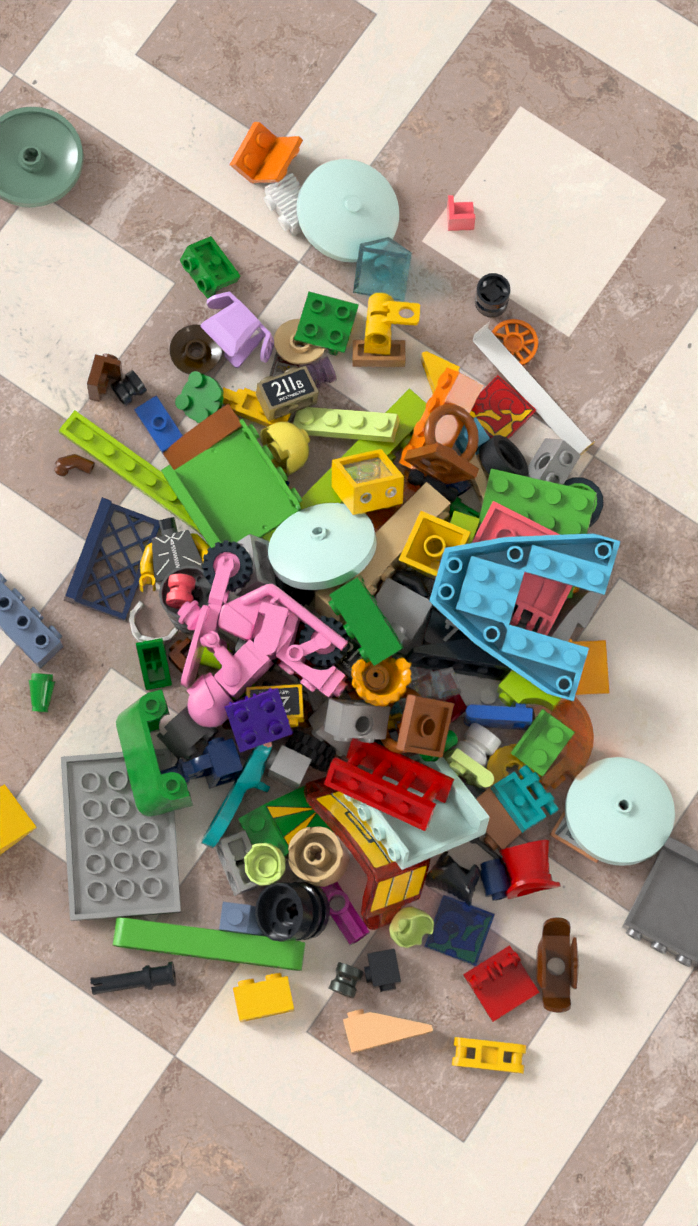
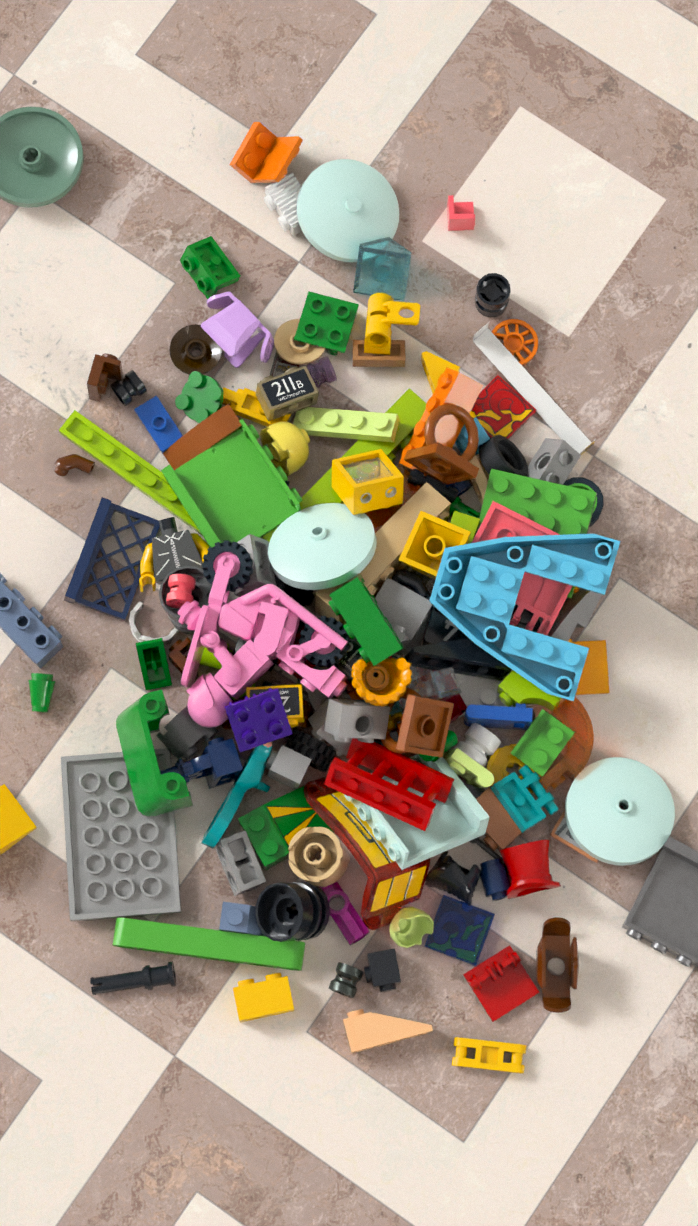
yellowish green hair [244,843,286,886] -> none

